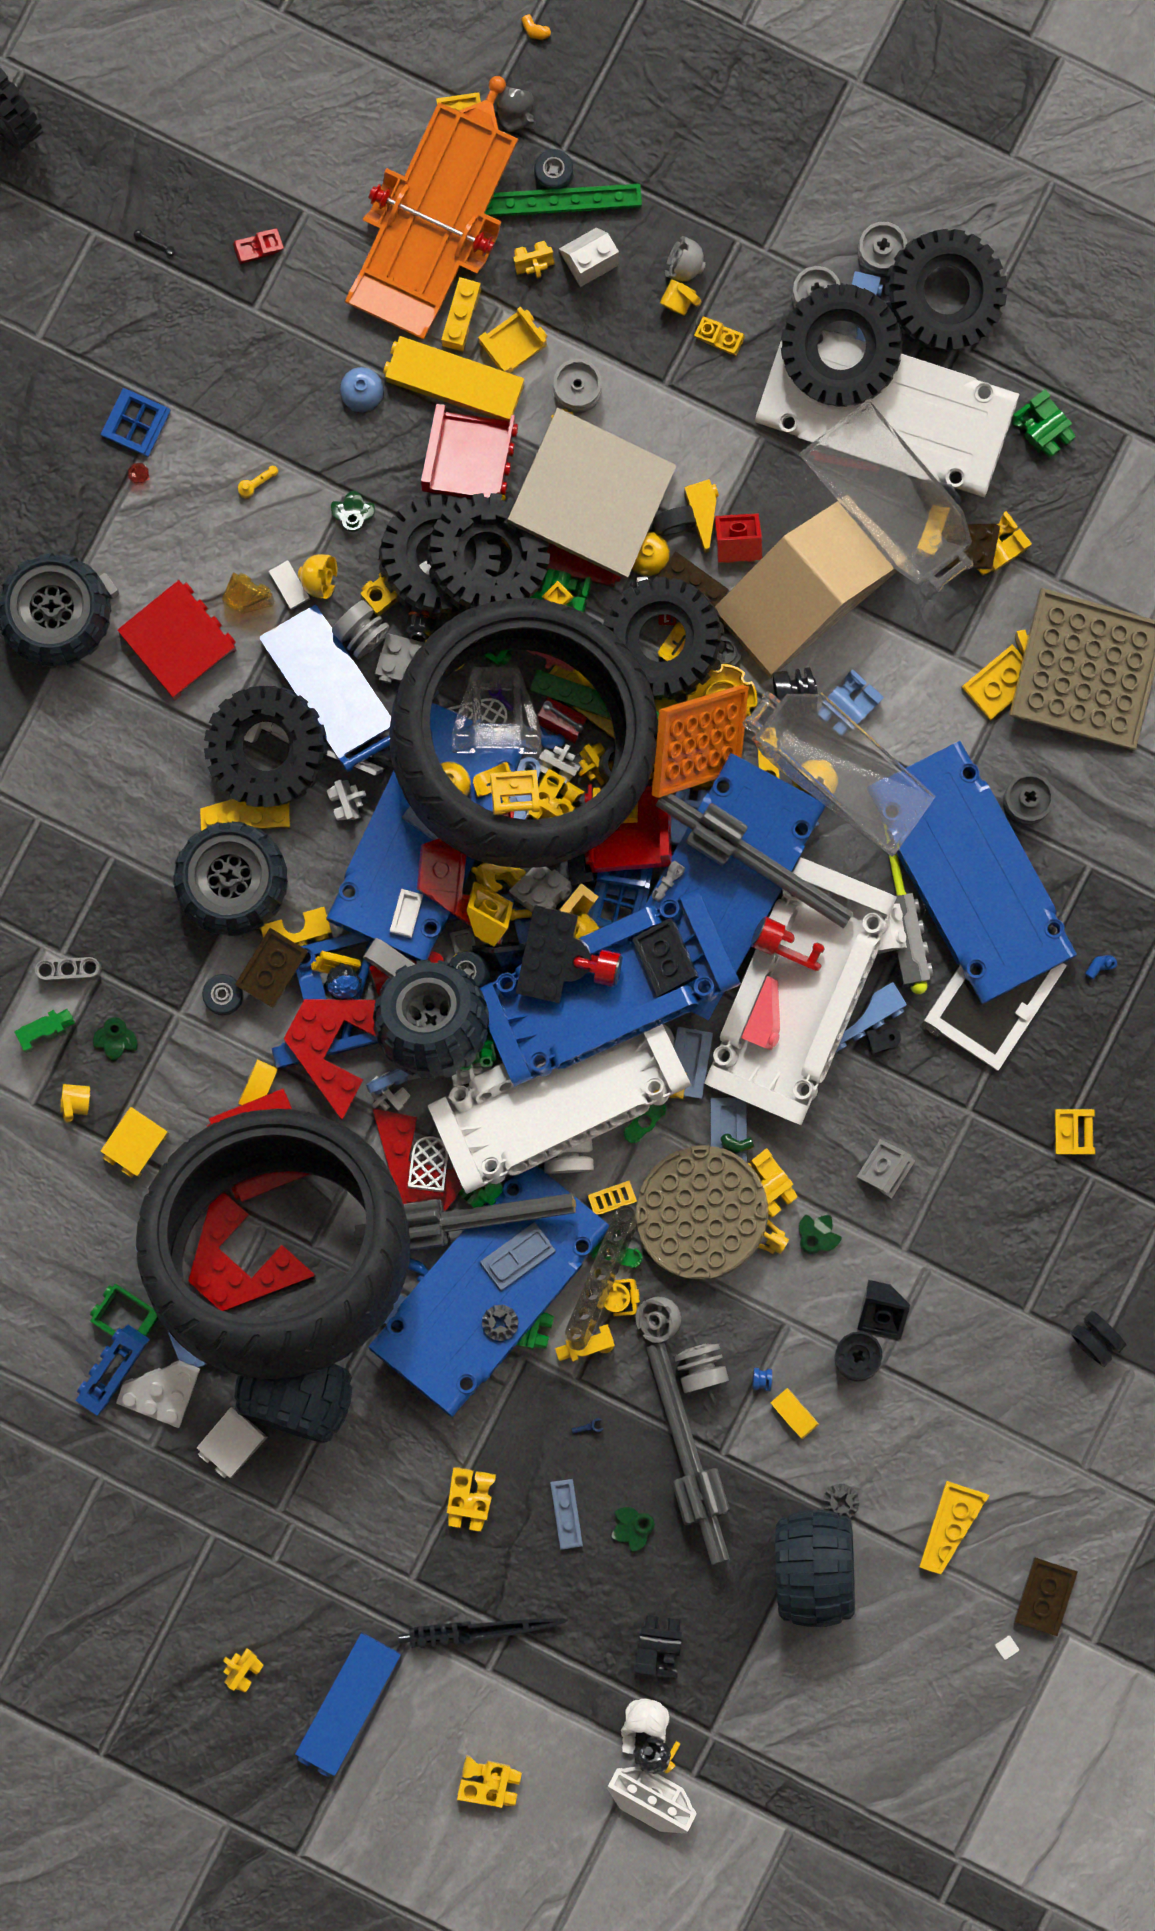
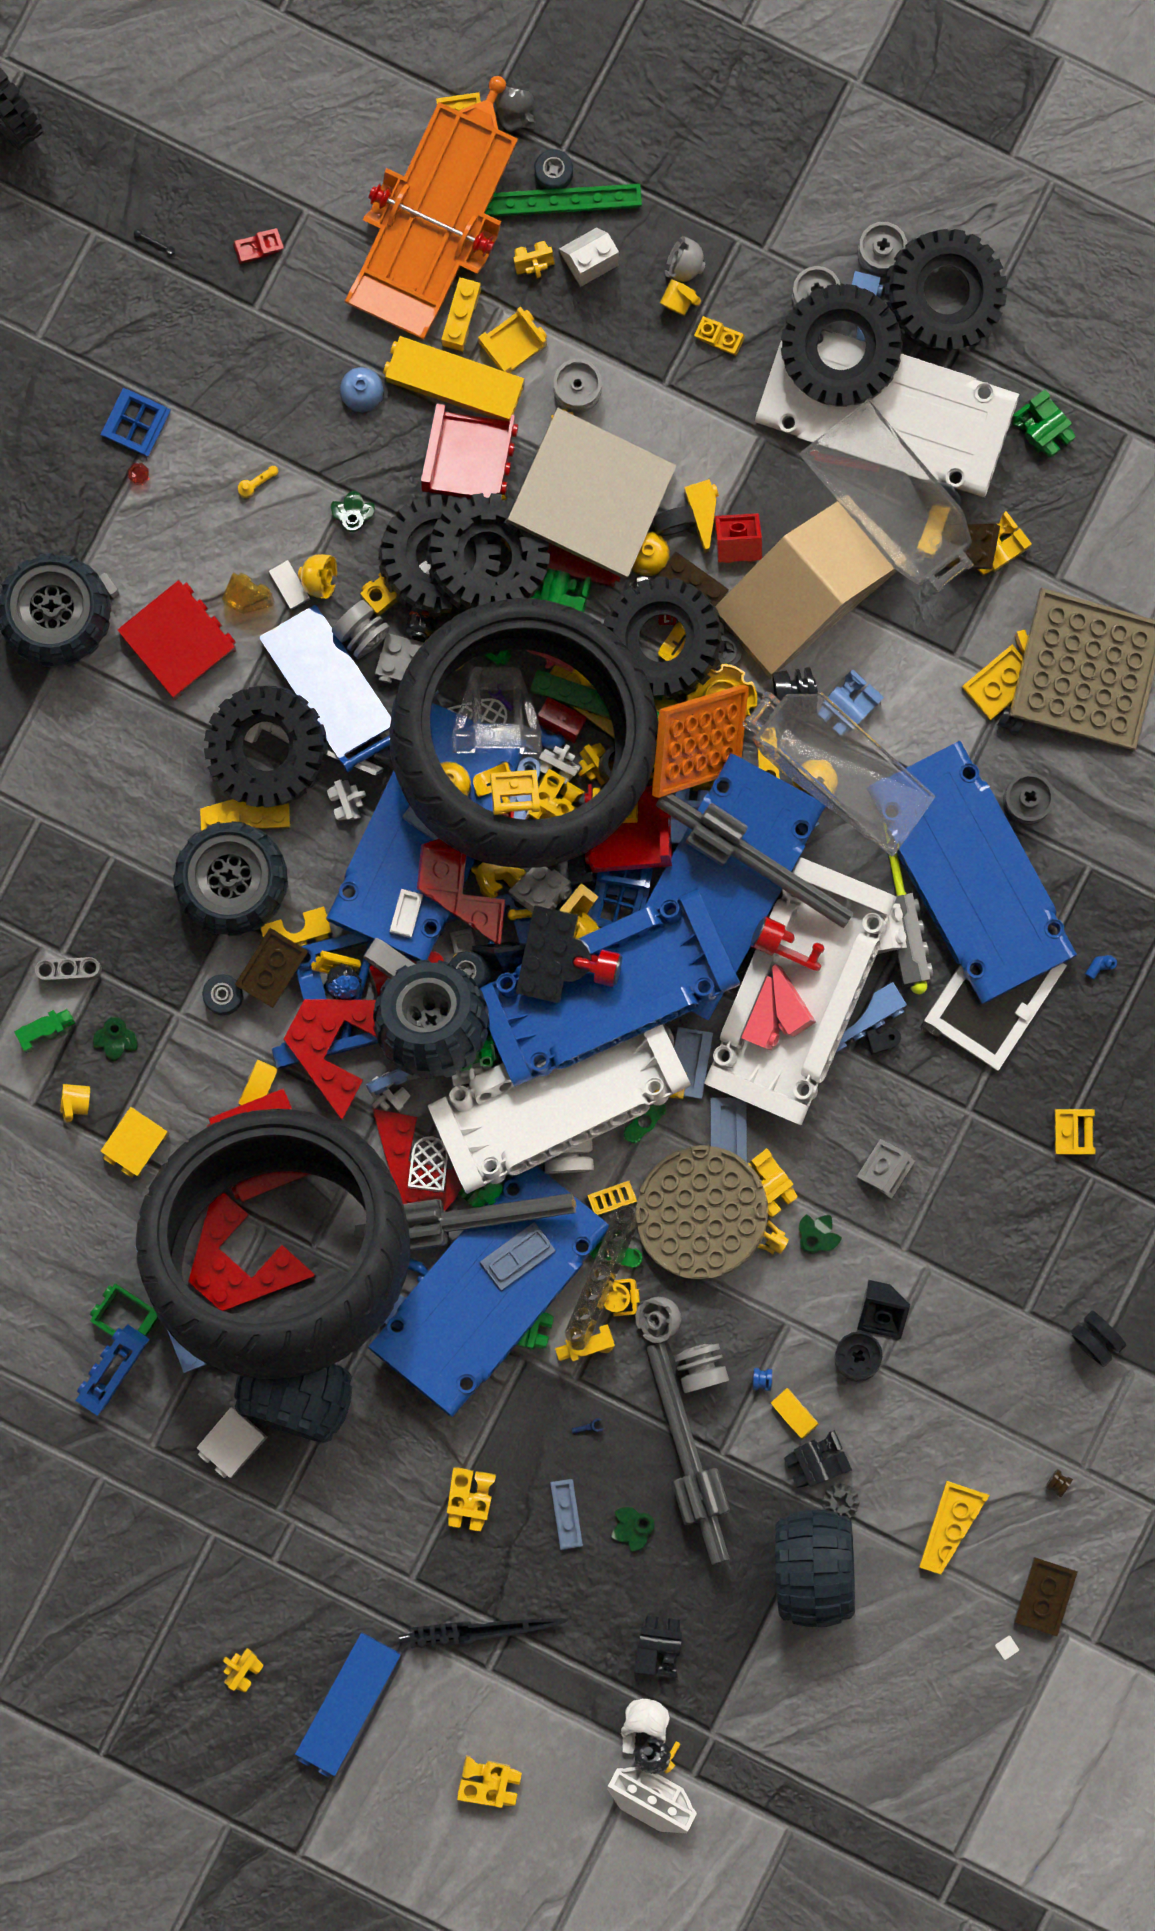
white plate [116,1360,200,1428] -> none
yellow slope [467,882,513,946] -> none
dark grey gear [482,1304,518,1341] -> none
light orange arm [521,14,551,40] -> none
yellow tile [542,581,574,606] -> none
black hinge [543,701,584,732] -> none
black plate [632,917,699,997] -> none
light grey piece [652,861,685,902] -> none
dark green arm [720,1134,754,1154] -> none
none -> coral slope [772,964,816,1037]
none -> black hips [784,1430,852,1488]
none -> black wheel [997,706,1025,736]
none -> dark brown wheel [1045,1469,1073,1498]

